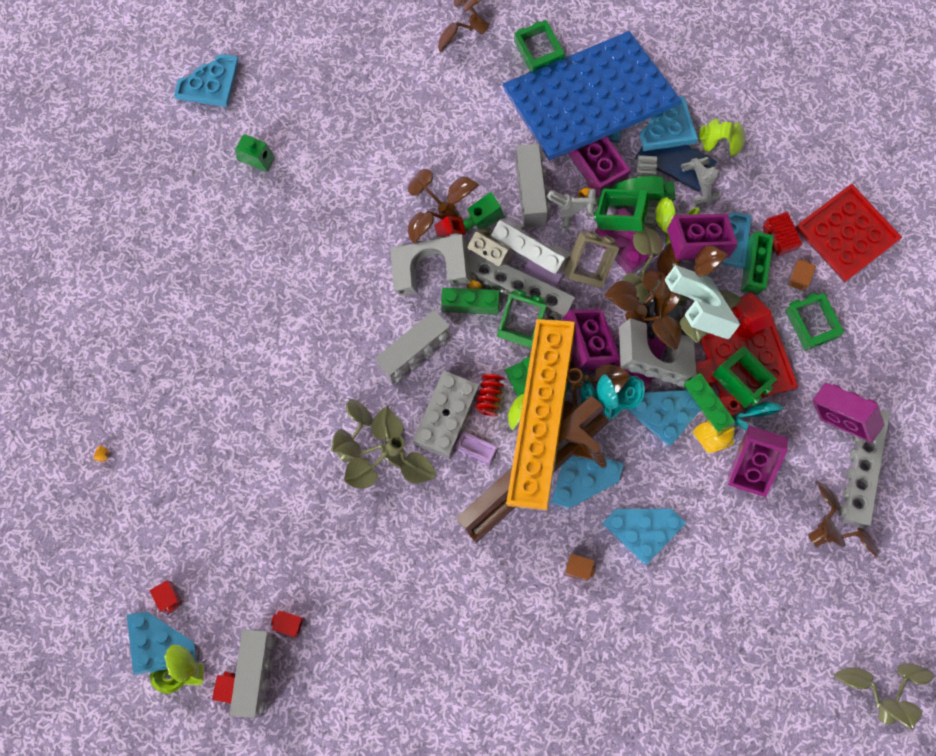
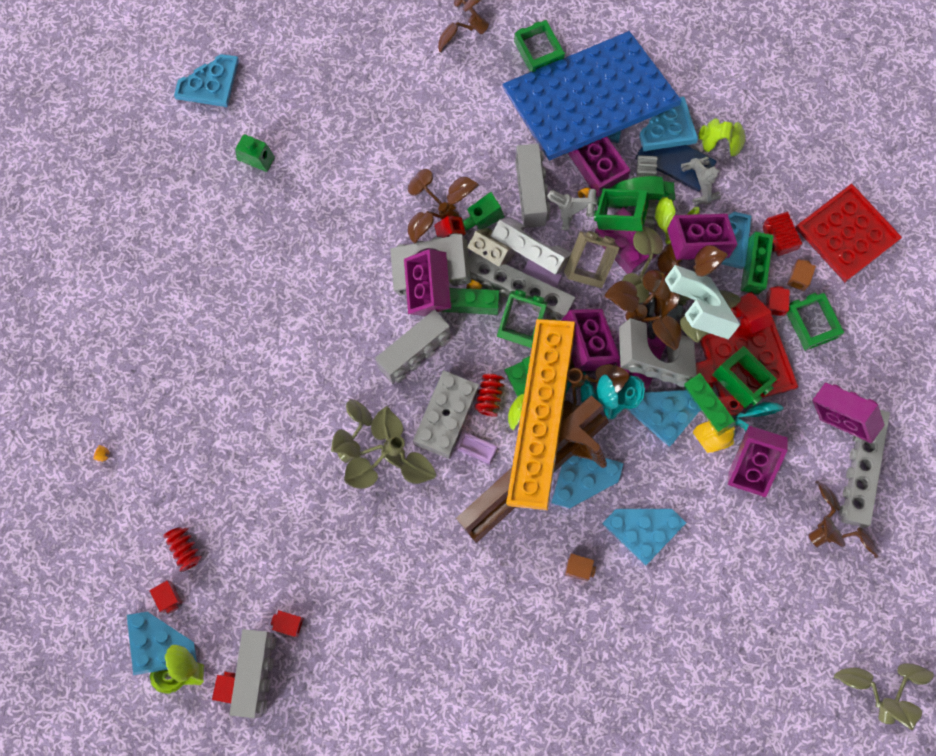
none -> red piece [163,527,202,572]
none -> magenta brick [404,249,451,316]
none -> red brick [766,286,790,316]

